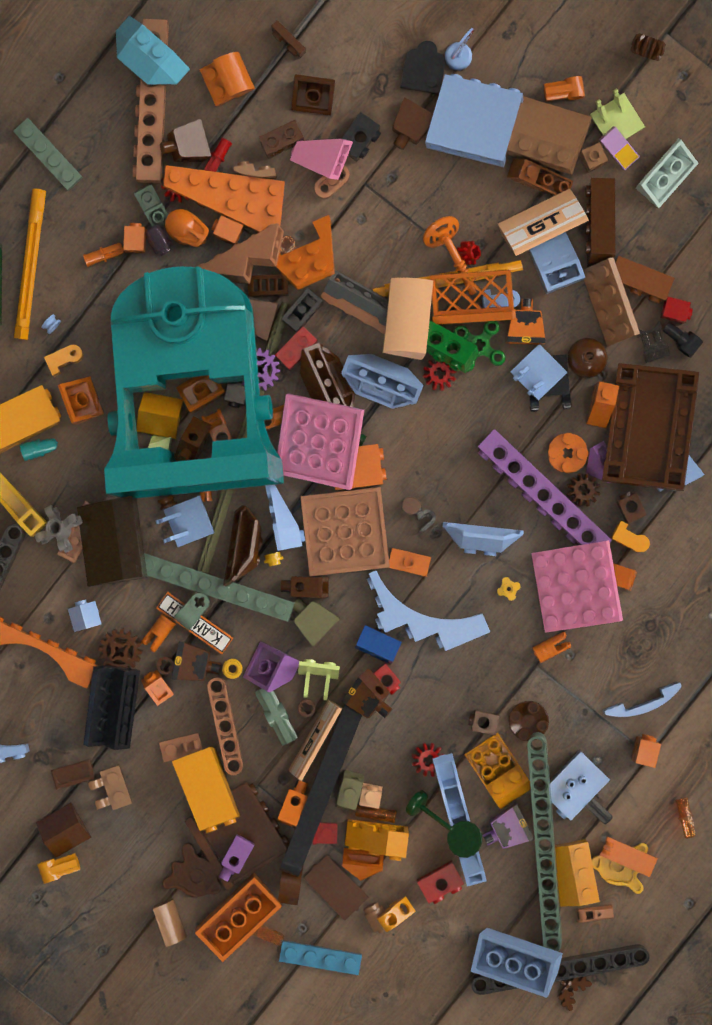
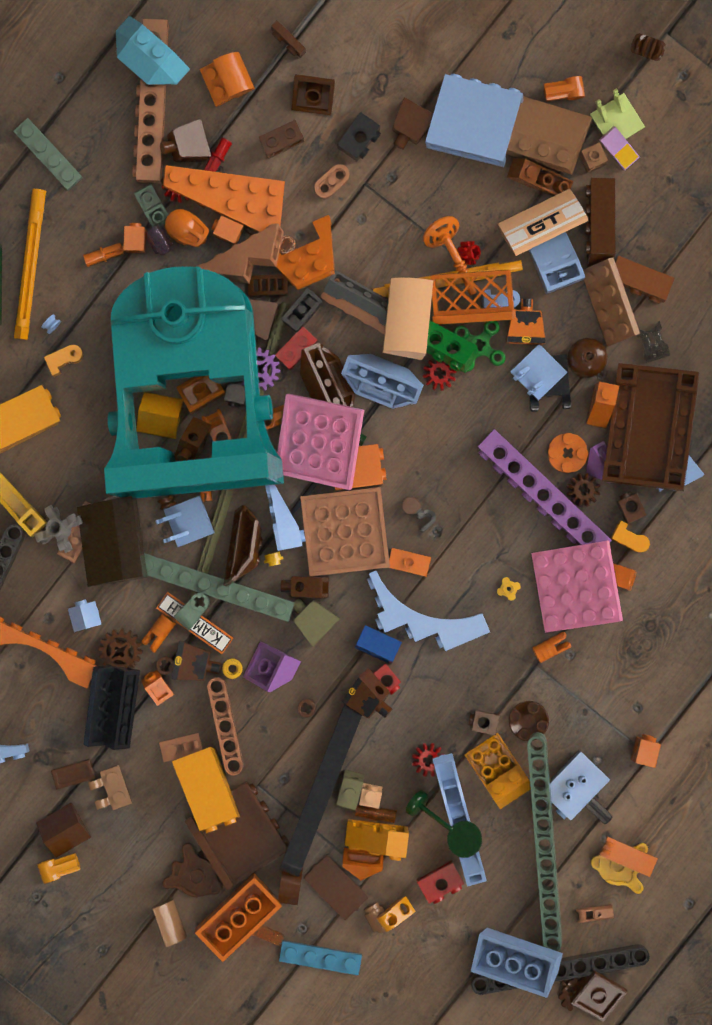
teal hinge [20,438,58,461] -> none
orange slope [58,377,104,425] -> none
yellowish green slope [148,435,172,451] -> none
medium lavender torso [219,834,254,882] -> none
medium nougat slope [234,161,277,179] -> none
sand green piece [255,688,298,746] -> none
orange torso [276,780,308,828] -> none
light nougat slope [289,699,342,781] -> none
bright pink slope [290,139,353,180] -> none
yellowish green plate [298,659,340,701] -> none
red bracket [313,822,338,845] -> none
black plate [400,41,445,95] -> none
light blue wedge [442,522,524,556] -> none
light blue piece [444,28,474,71] -> none
torso [483,803,534,849] -> none
light orange slope [549,839,600,907] -> none
light blue slope [603,681,682,717] -> none
light aqua slope [635,138,698,208] -> none
red brick [660,297,693,324] -> none
black pin [663,322,703,358] -> none
clear orange axle [675,797,696,839] -> none
none -> reddish brown tile [570,970,627,1022]

